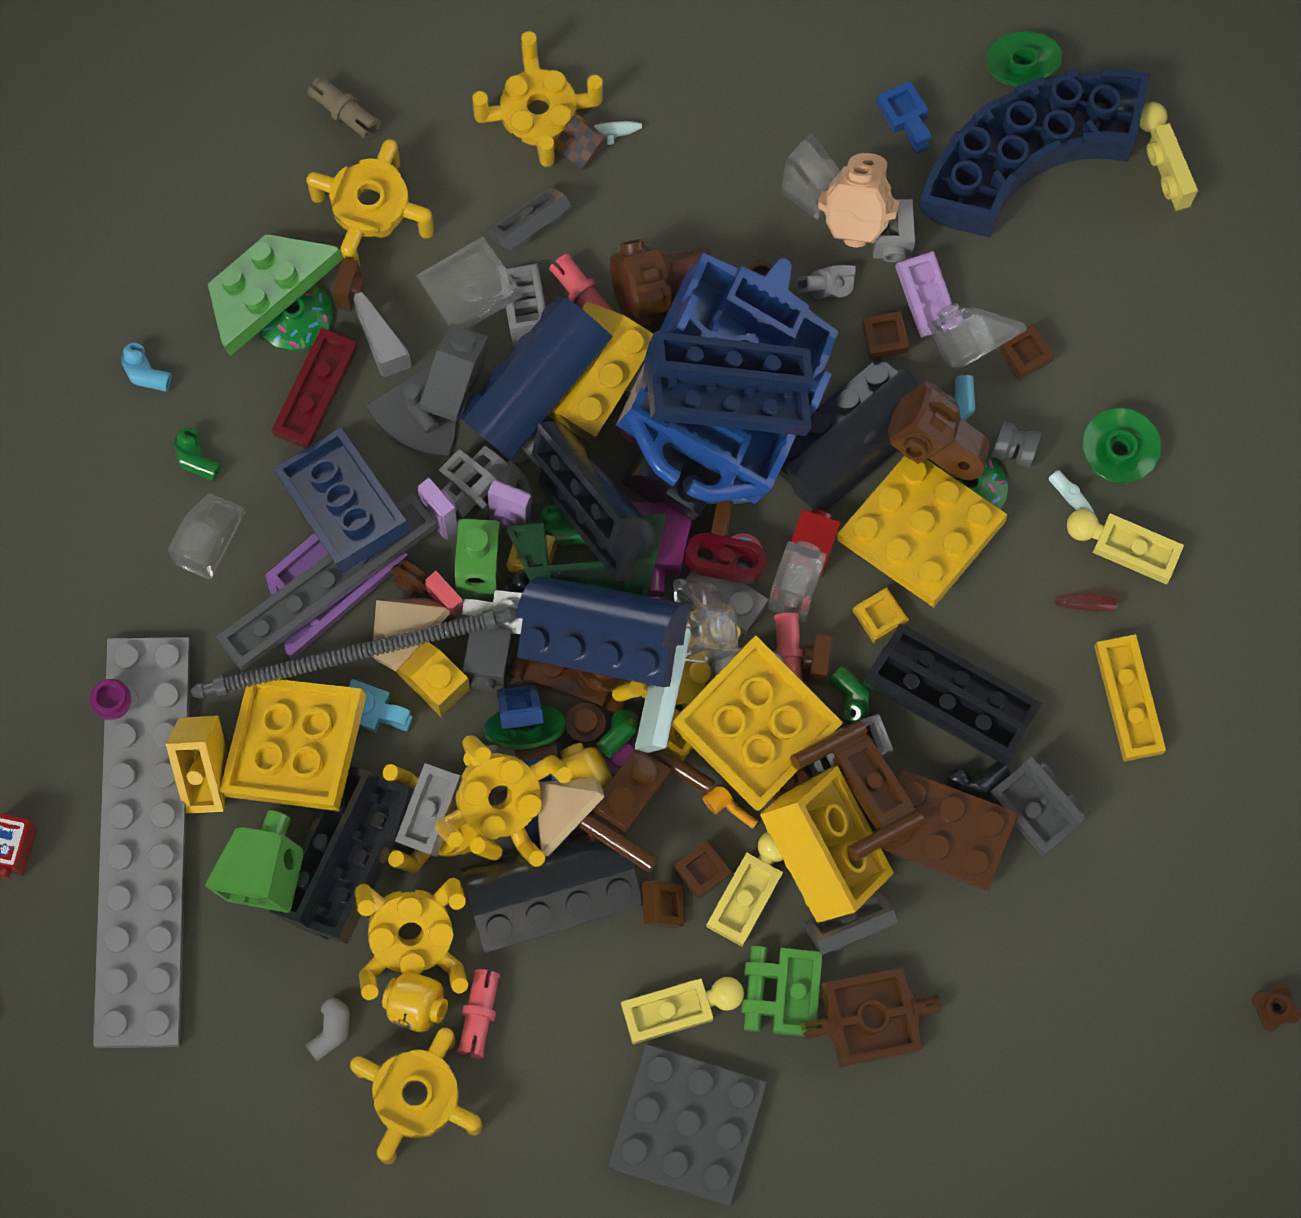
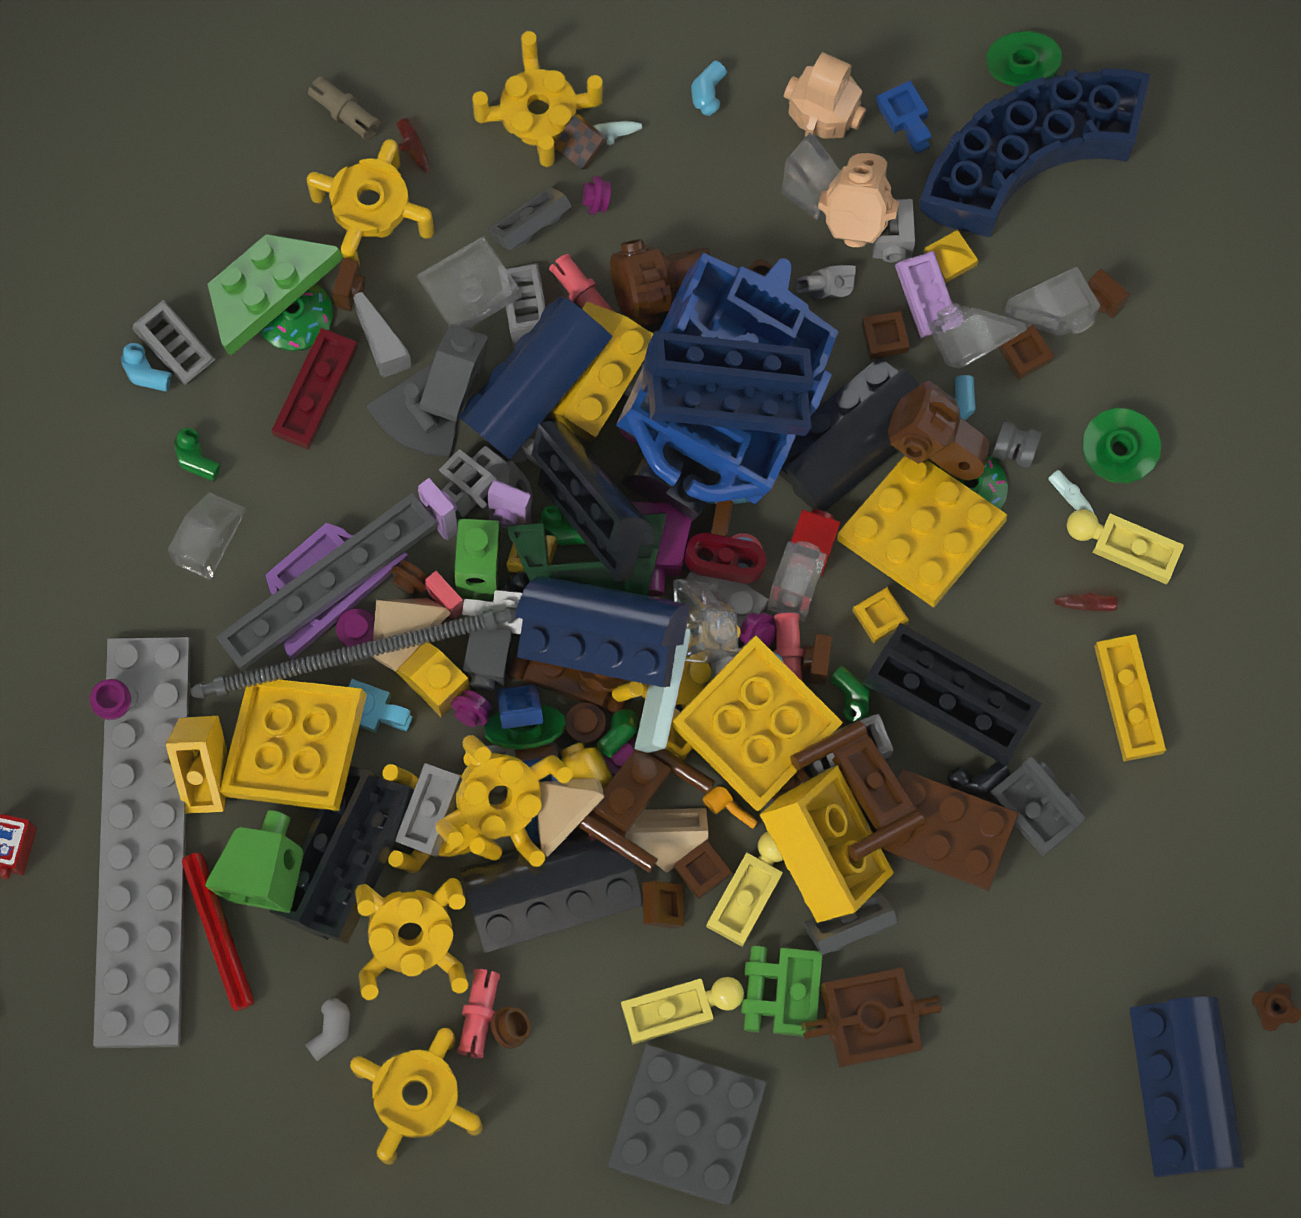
dark blue plate [273,428,412,574] -> none
yellow head [382,972,448,1032] -> none
light yellow plate [1139,102,1198,211] -> none
none -> light grey slope [132,300,216,385]
none -> red axle [182,852,254,1011]
none -> magenta plate [336,609,375,648]
none -> clear red helmet [397,118,429,172]
none -> magenta plate [451,690,491,727]
none -> reddish brown plate [491,1006,531,1049]
none -> magenta plate [582,176,611,215]
none -> tan slope [625,808,708,873]
none -> medium azure arm [691,60,727,116]
none -> magenta plate [739,612,776,647]
none -> light nougat piece [784,52,866,139]
none -> yellow tile [924,230,979,284]
none -> clear slope [1004,266,1100,336]
none -> reddish brown plate [1084,268,1130,319]
none -> dark blue brick [1129,997,1245,1178]

